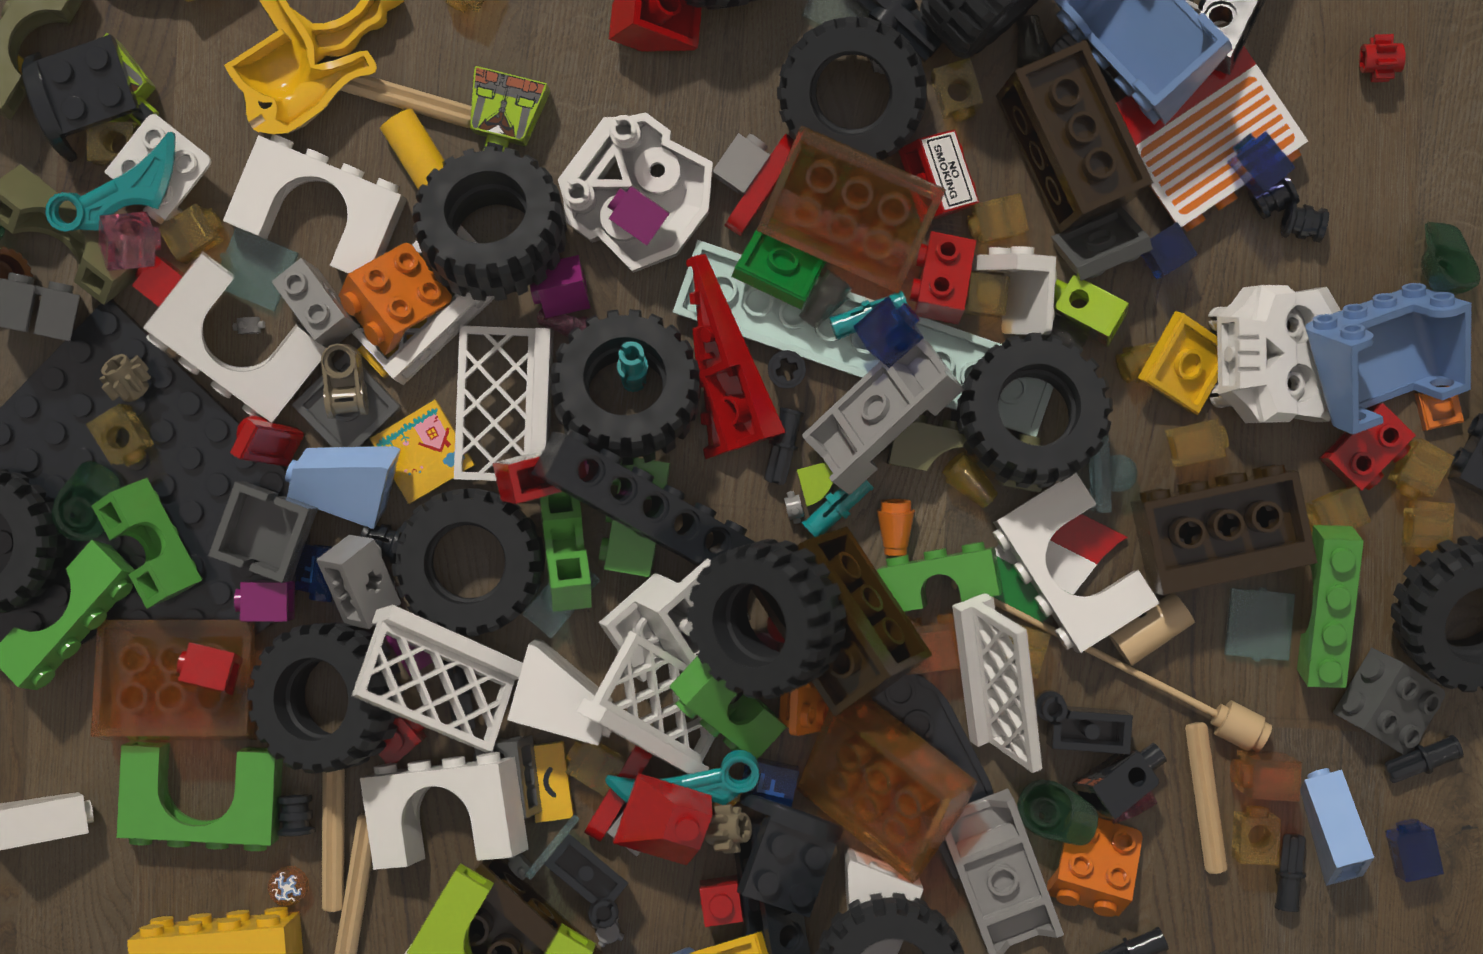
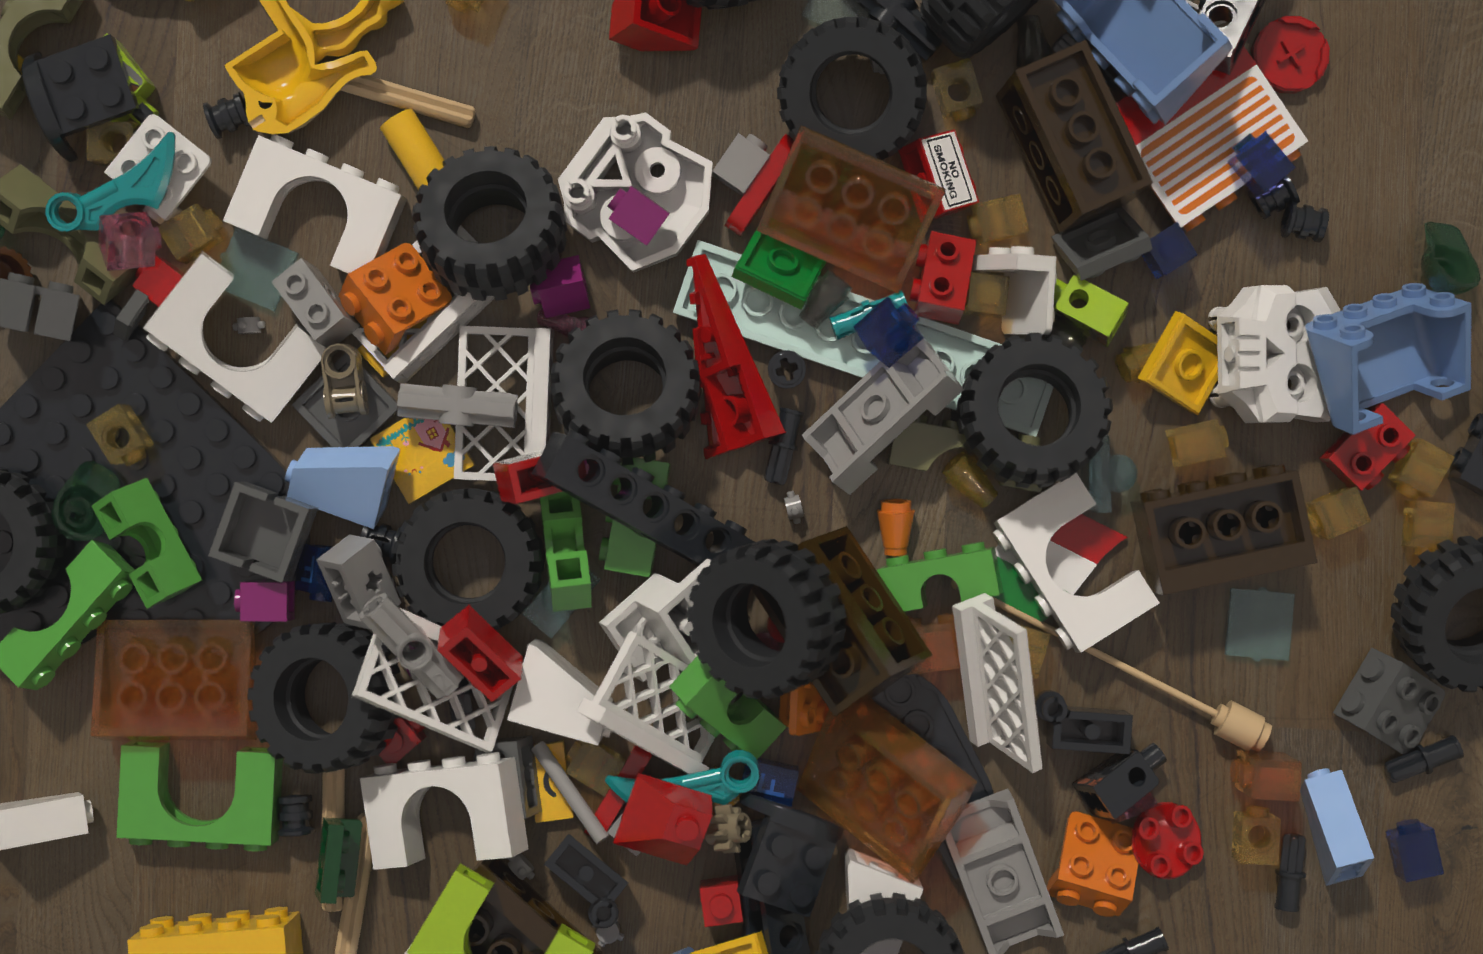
dark tan gear [100,354,151,402] -> none
red brick [177,642,243,696] -> none
red tile [230,415,305,467] -> none
clear orange tile [268,866,309,906] -> none
torso [470,66,550,152] -> none
clear light blue piece [525,815,580,880] -> none
teal pin [617,341,648,392] -> none
lime tile [797,462,833,507] -> none
teal pin [802,480,874,537] -> none
clear green cap [1017,779,1098,846] -> none
tan pin [1109,593,1195,666] -> none
tan axle [1185,722,1227,874] -> none
bright green arch [1297,525,1364,688] -> none
red gear [1359,34,1406,82] -> none
orange tile [1414,386,1464,431] -> none
none -> dark grey tile [113,289,149,341]
none -> black bush [203,92,250,139]
none -> dark green bracket [315,817,362,904]
none -> light grey piece [359,592,464,699]
none -> light grey piece [397,383,518,428]
none -> red brick [437,605,523,702]
none -> light grey bar [531,741,609,845]
none -> red dish [1131,802,1204,879]
none -> red tile [1251,16,1330,94]

